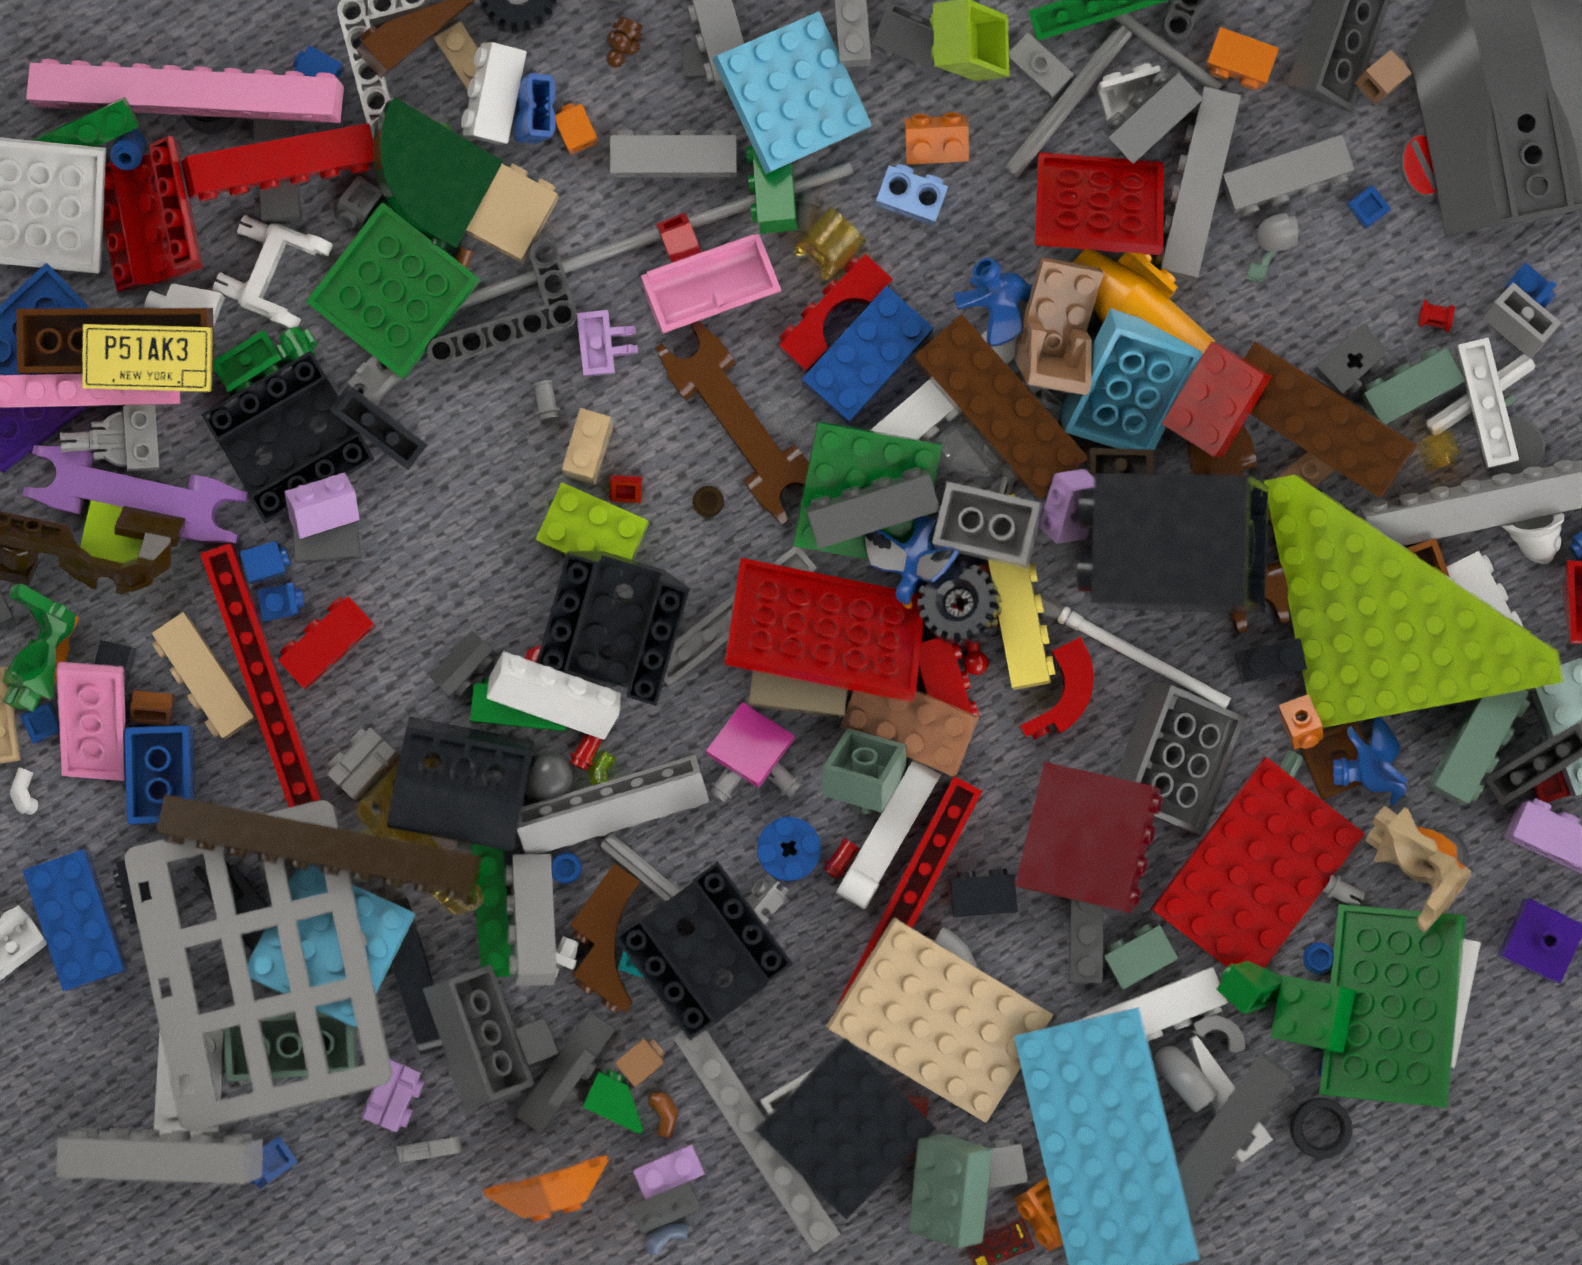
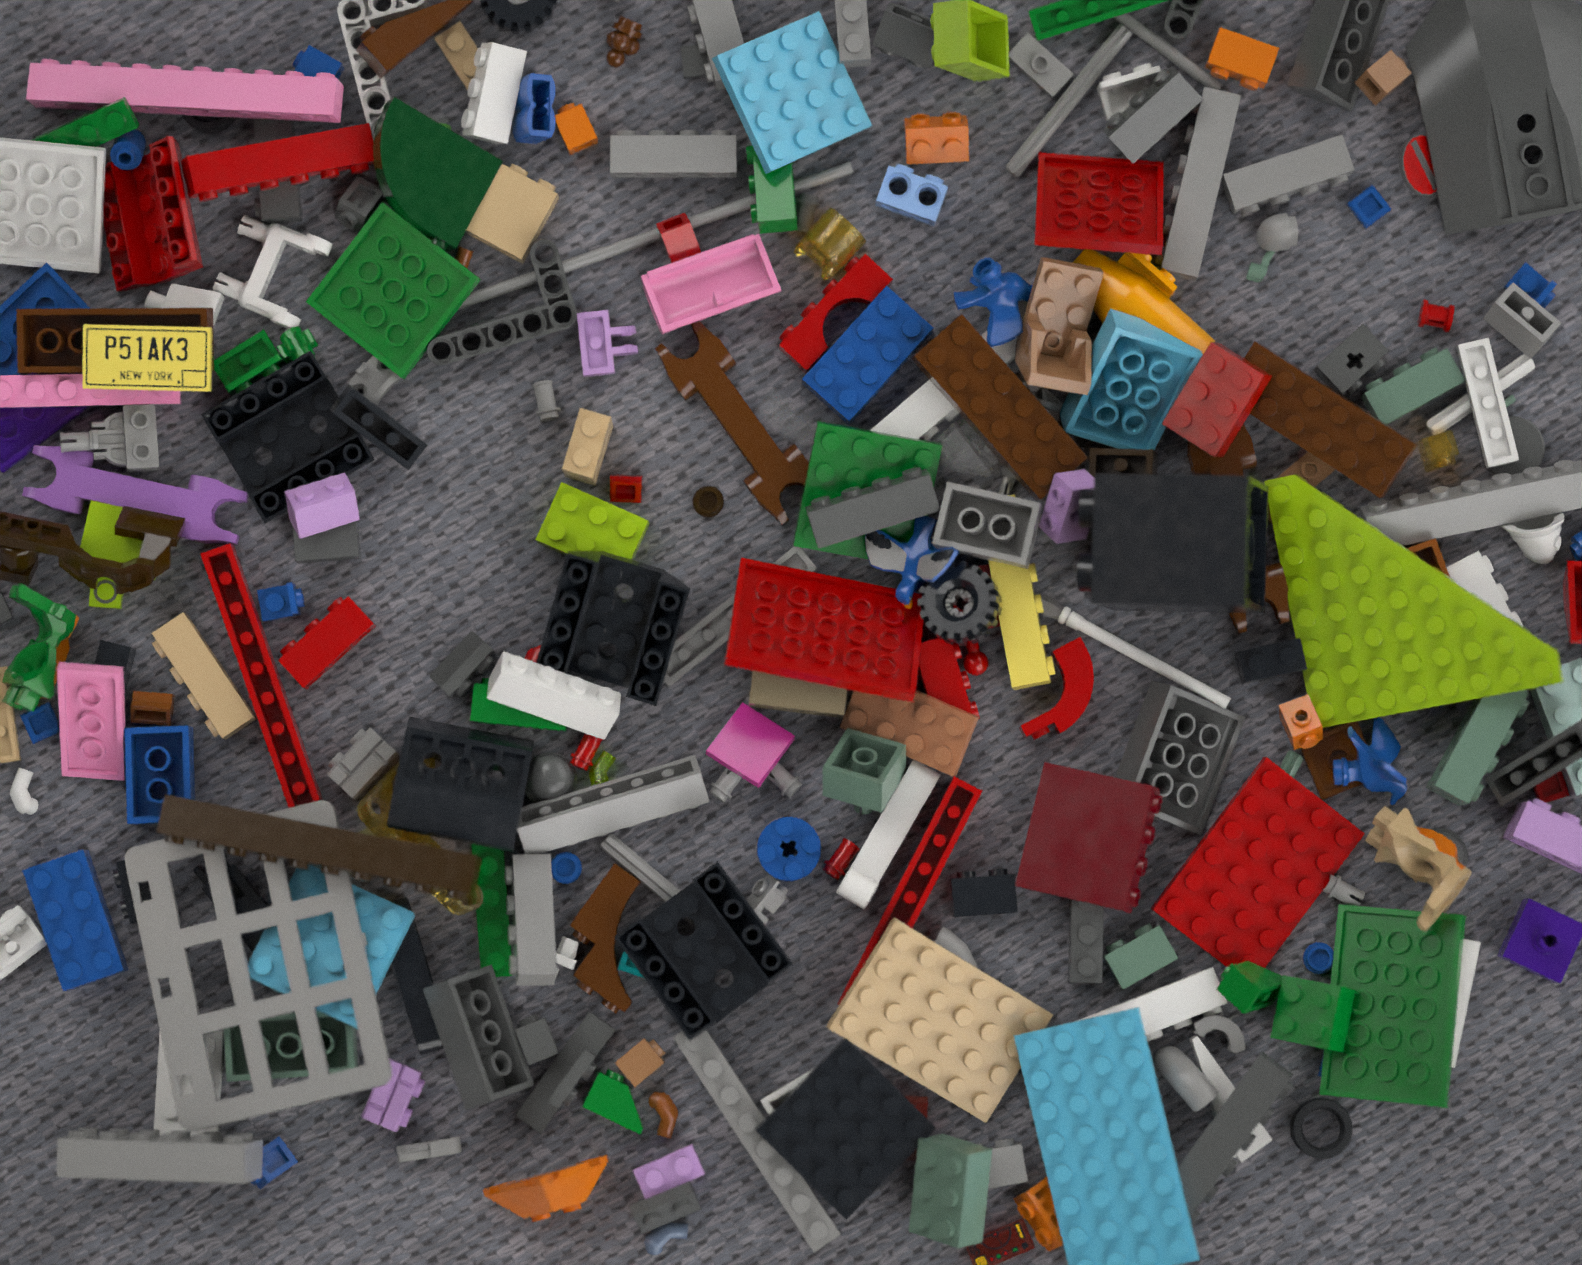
blue brick [240,541,291,584] -> none
none -> lime tile [89,577,123,609]

